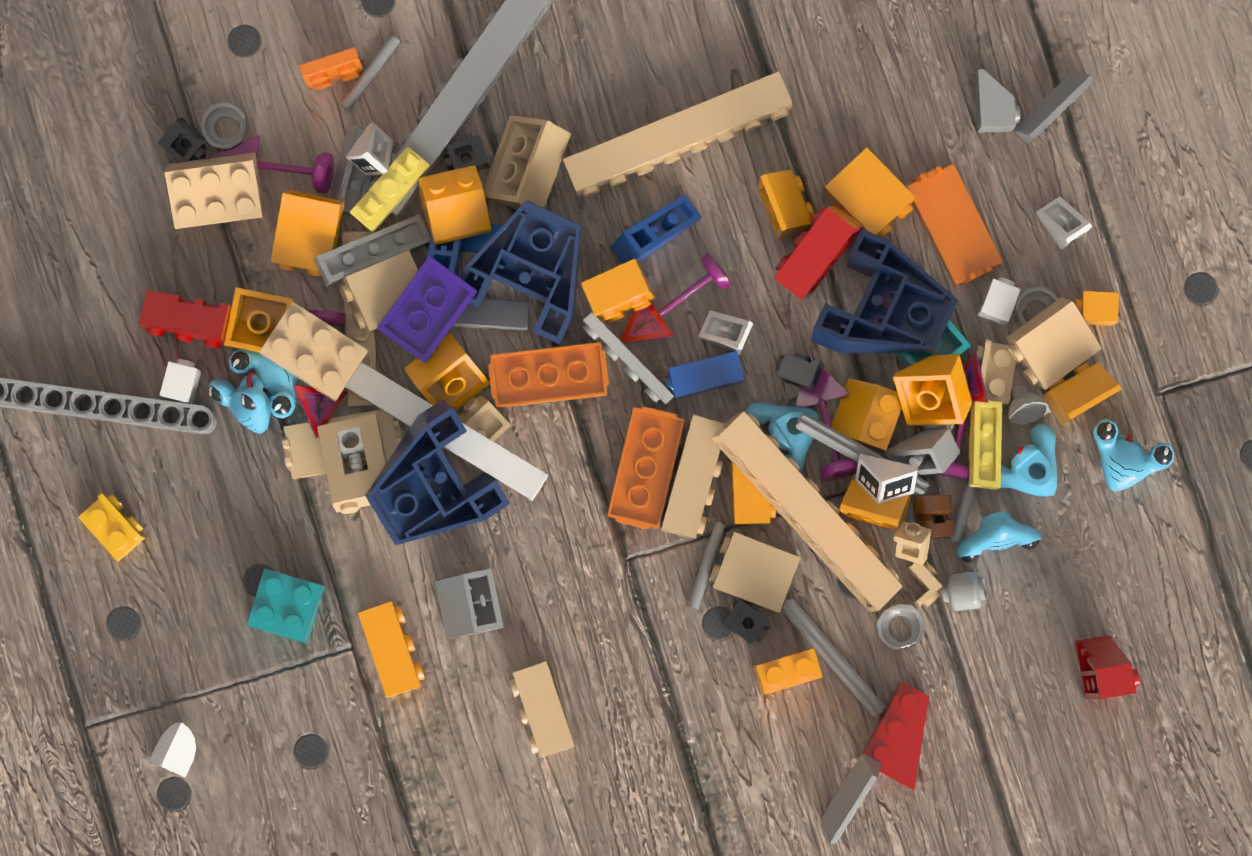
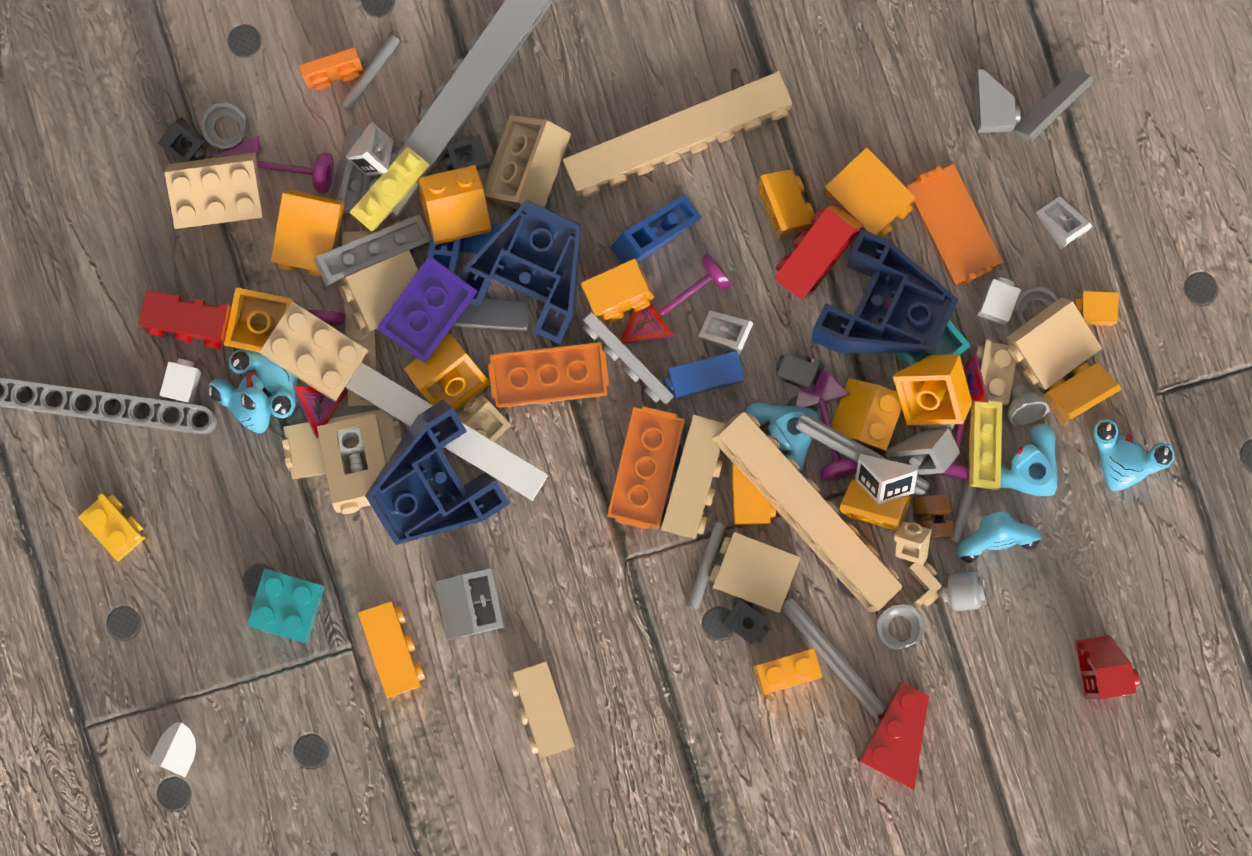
light grey slope [821,754,881,845] -> none

